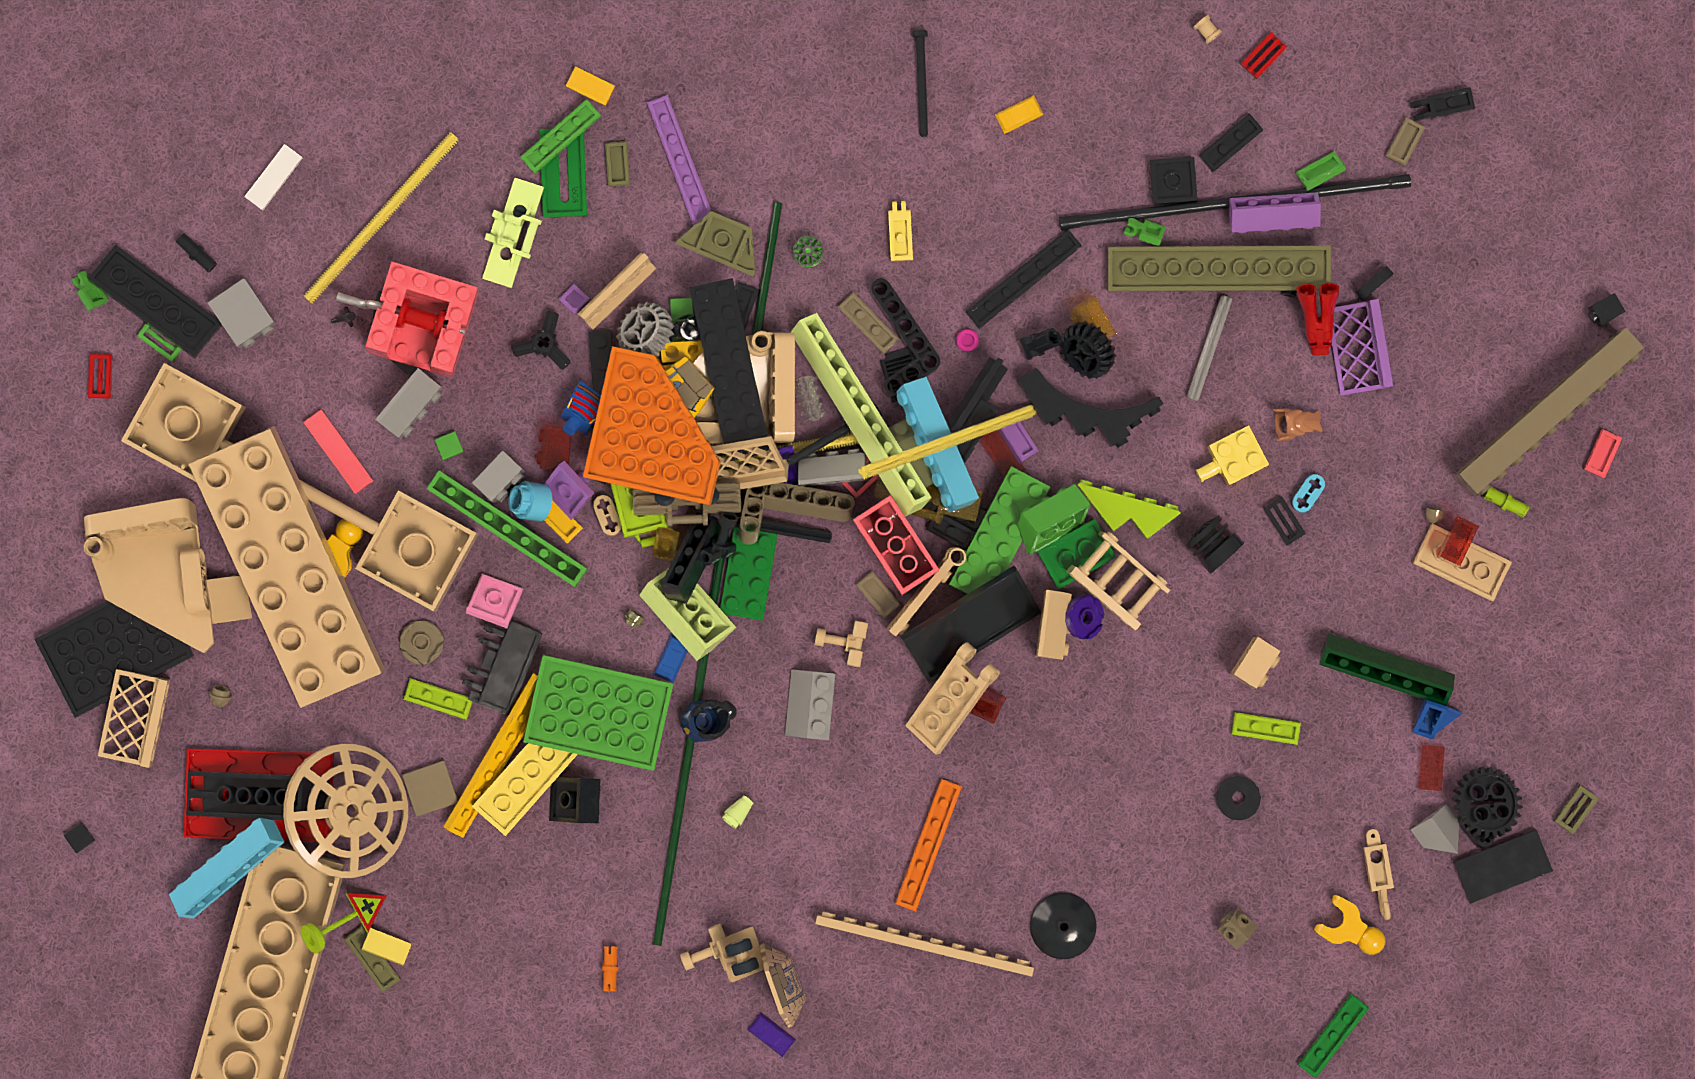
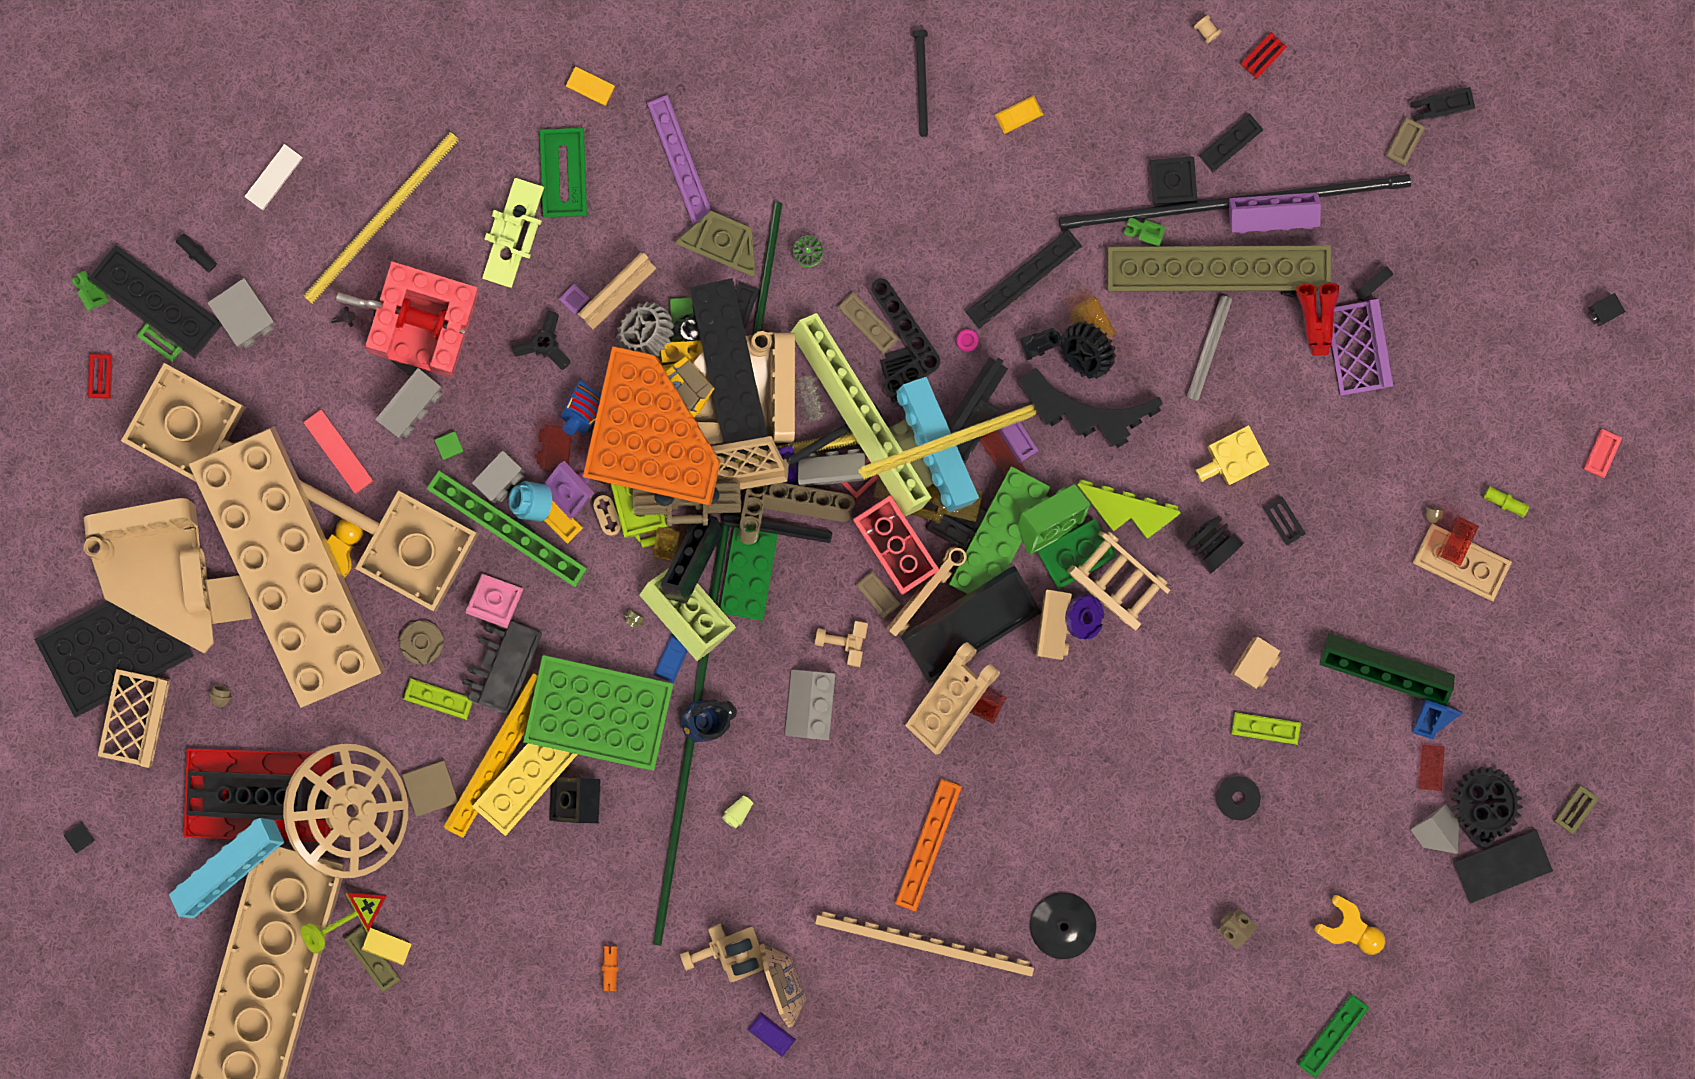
bright green tile [520,99,602,174] -> none
black plate [588,330,612,395] -> none
olive tile [605,141,630,187] -> none
black bar [699,512,738,566] -> none
light yellow hinge [888,201,913,262] -> none
nougat hair [1273,408,1322,442] -> none
medium azure beam [1292,474,1325,513] -> none
bright green tile [1296,151,1346,191] -> none
tan piece [1363,829,1394,920] -> none
dark tan brick [1453,328,1644,496] -> none

